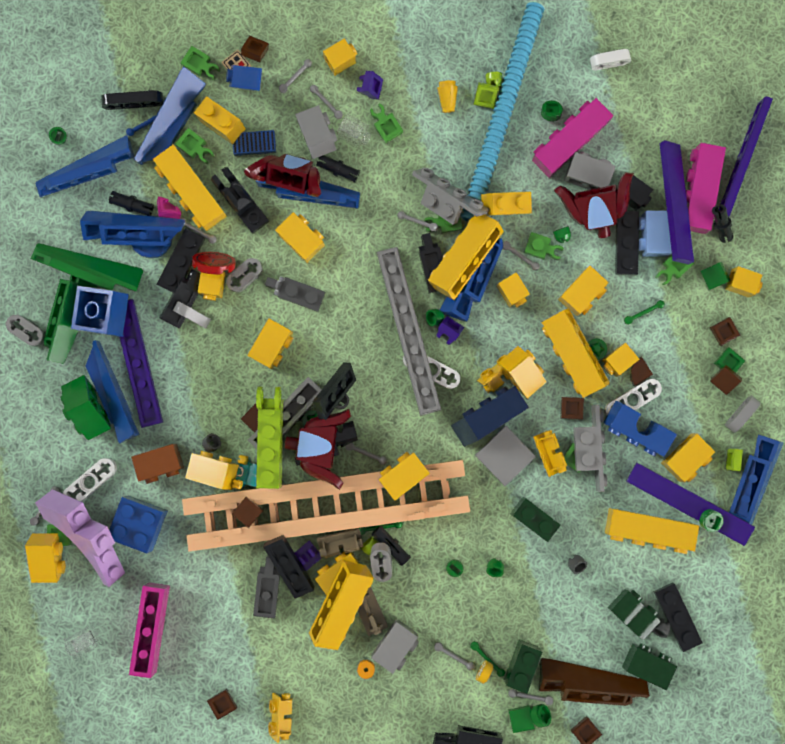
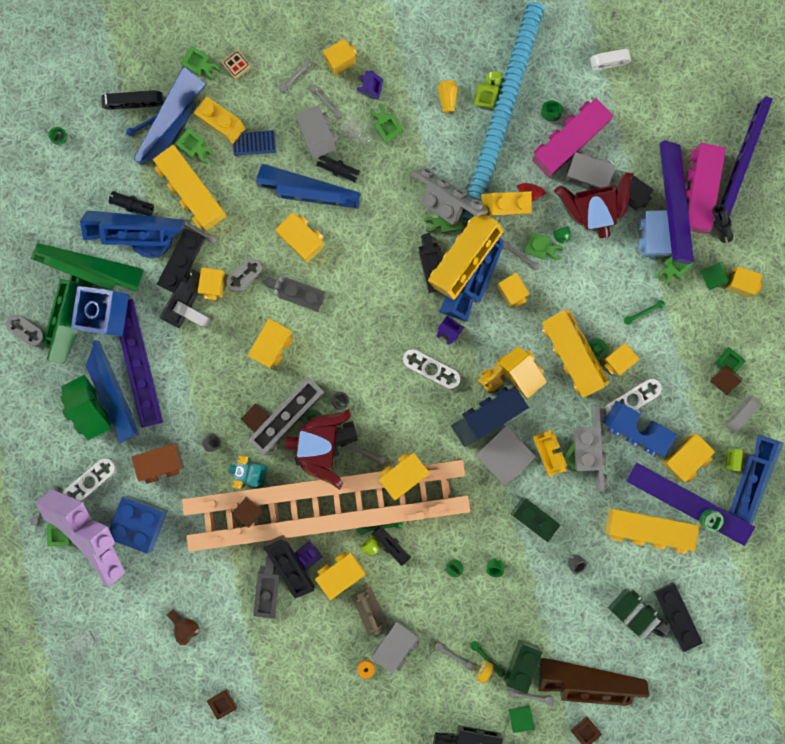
yellow brick [25,533,66,583] -> none
blue wedge [35,135,135,197] -> none
dark pink brick [129,582,170,678] -> none
dark pink tile [157,196,181,219] -> none
yellow brick [185,451,239,490] -> none
red tile [192,252,235,275] -> none
black plate [211,167,269,234] -> none
blue slope [226,65,262,91] -> none
reddish brown tile [241,36,269,62] -> none
dark red torso [244,154,321,197] -> none
lime hinge [256,387,284,489] -> none
yellow hinge [268,693,292,743] -> none
yellow brick [309,561,373,650] -> none
black plate [312,362,356,420] -> none
dark tan hinge [317,528,364,559] -> none
light grey beam [370,543,392,582] -> none
light grey tile [377,247,441,416] -> none
light grey hinge [397,211,438,232] -> none
green hinge [426,309,444,326] -> none
green tile [531,704,552,728] -> none
yellow brick [558,266,609,316] -> none
reddish brown tile [560,397,584,420] -> none
black plate [615,211,639,275] -> none
dark green brick [622,643,677,691] -> none
reddish brown tile [630,356,653,386] -> none
reddish brown tile [710,317,740,346] -> none
none -> reddish brown rock [167,609,199,645]
none -> red tile [517,183,546,202]

